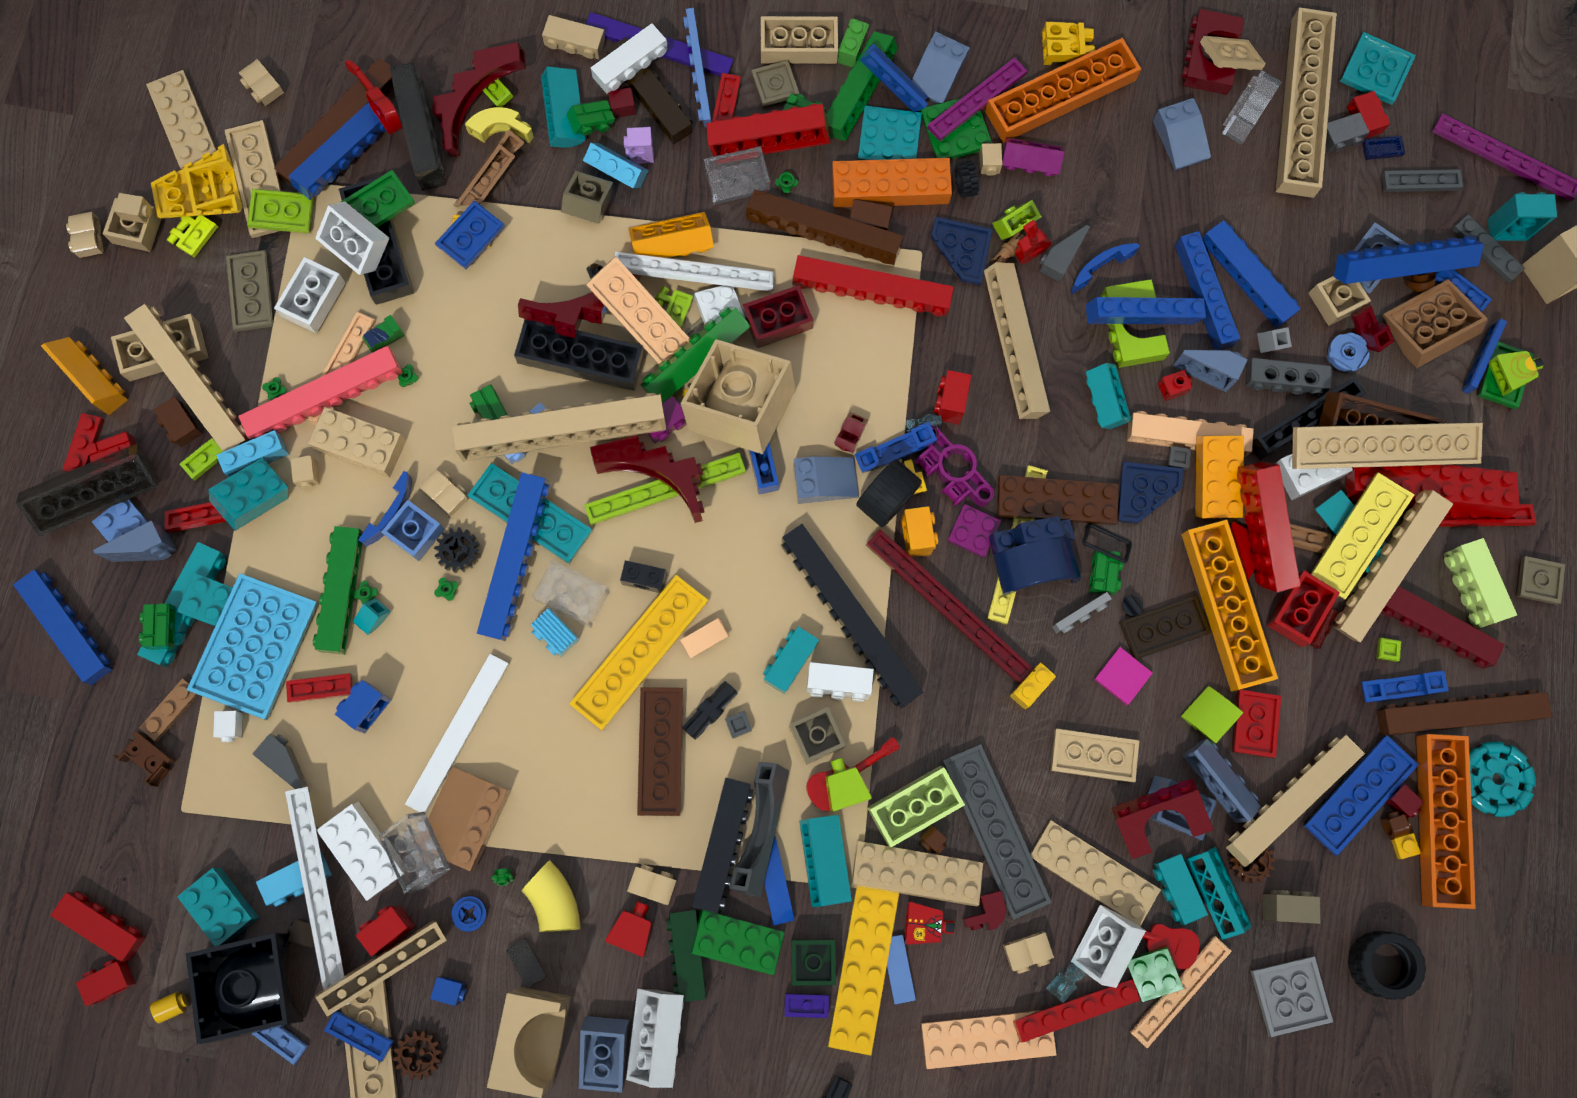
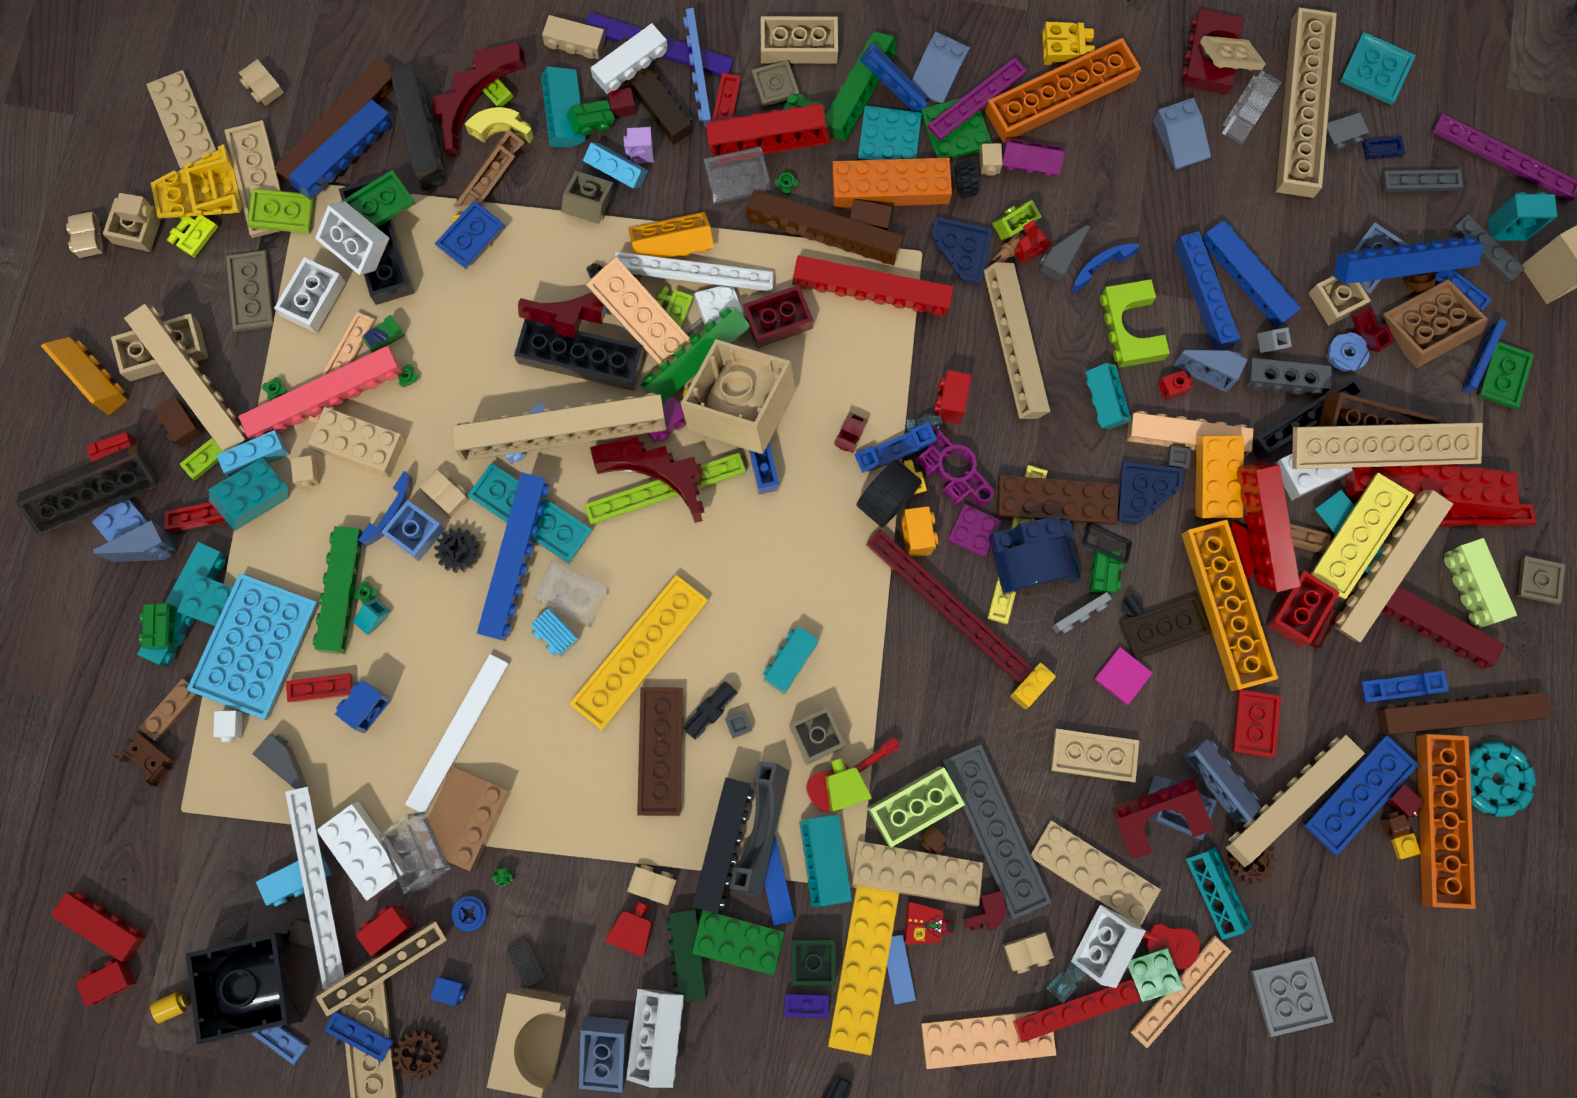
blue brick [13,569,113,685] -> none
red plate [62,413,104,477] -> none
teal brick [177,868,259,947] -> none
red piece [345,60,402,135] -> none
green plate [434,578,458,601] -> none
green brick [469,384,508,421] -> none
light yellow brick [521,860,581,932] -> none
black brick [620,560,667,593] -> none
light nougat slope [680,618,729,658] -> none
black brick [781,524,924,709] -> none
sand blue slope [793,456,859,504] -> none
white brick [806,662,874,702] -> none
bright green brick [837,19,869,68] -> none
blue brick [1086,297,1206,325] -> none
teal brick [1153,854,1208,925] -> none
lime slope [1181,686,1243,744] -> none
dark tan brick [1263,890,1320,924] -> none
red brick [1347,91,1390,139] -> none
black tyre [1348,931,1426,1000] -> none
lime tile [1376,638,1401,662] -> none
lime torso [1488,351,1544,396] -> none

